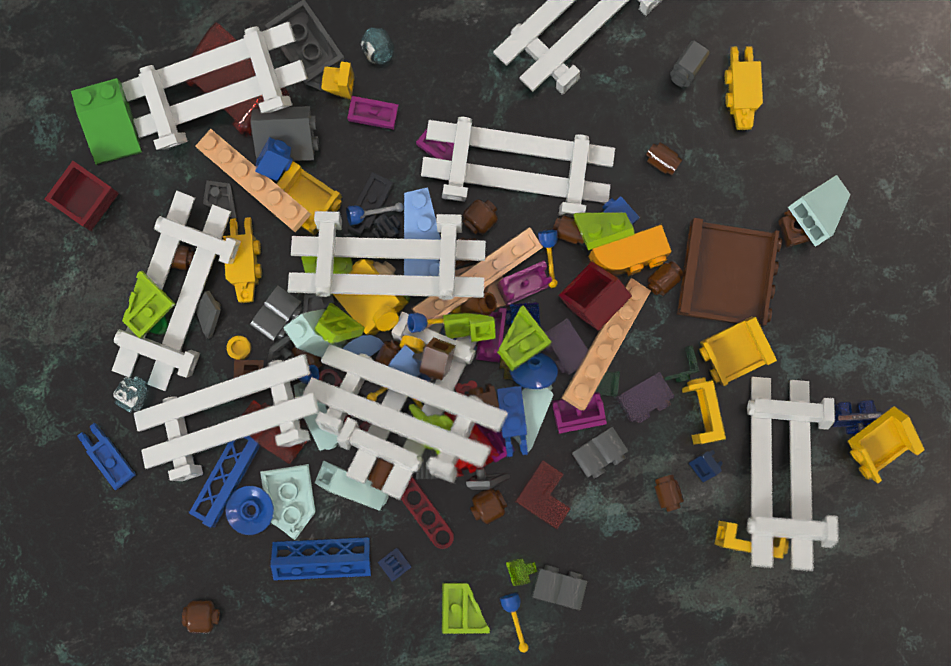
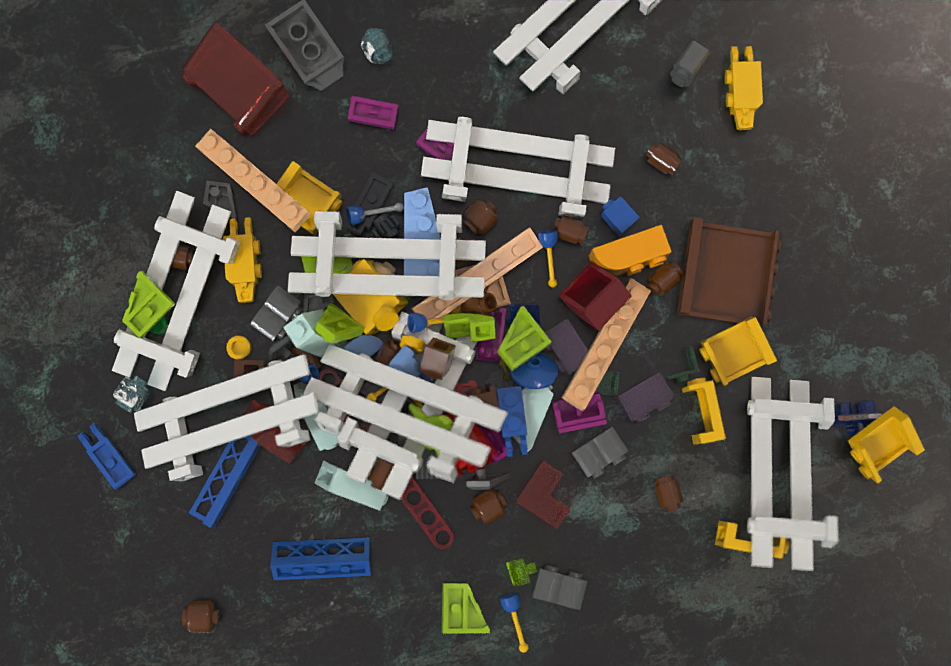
dark red piece [44,161,119,231] -> none
bright green slope [71,78,142,165] -> none
white fence [121,22,308,150] -> none
dark grey piece [196,291,221,339] -> none
blue dish [226,486,274,535] -> none
dark grey brick [250,106,319,161] -> none
blue brick [255,137,293,181] -> none
light aqua tile [260,464,316,540] -> none
yellow slope [321,62,355,99] -> none
dark blue tile [378,547,412,582] -> none
magenta hinge [496,261,552,306] -> none
lime wing [573,213,635,250] -> none
dark blue tile [689,450,723,482] -> none
reddish brown brick [778,210,810,247] -> none
light aqua slope [788,175,851,247] -> none

